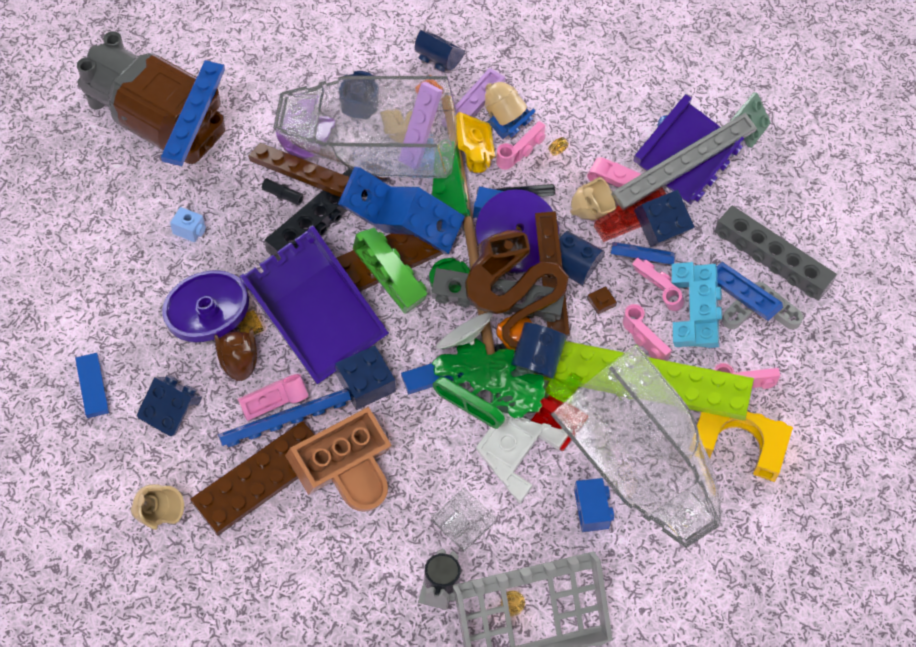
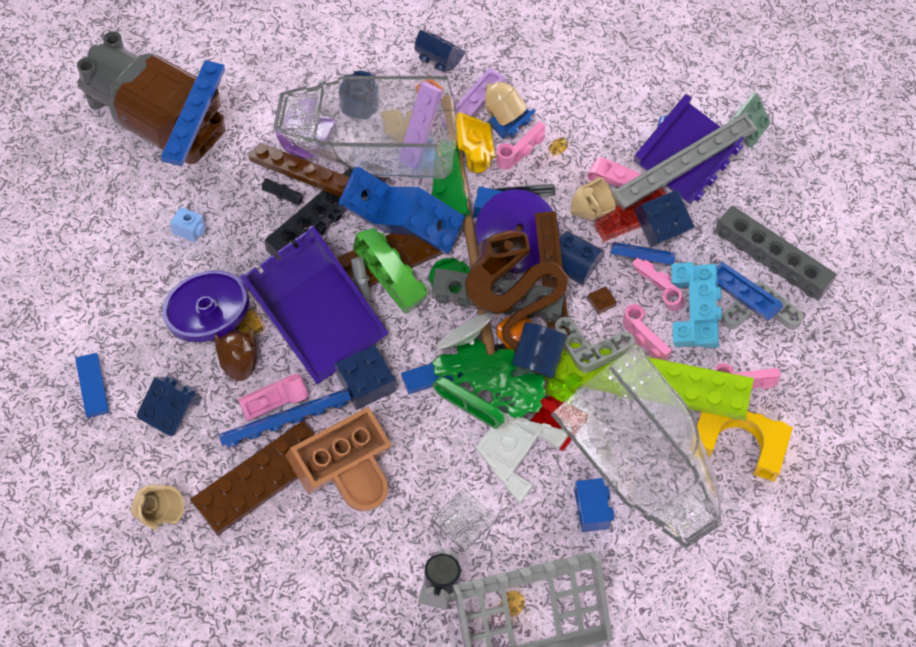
none -> light grey pin [351,257,371,301]
none -> light grey beam [555,317,635,372]

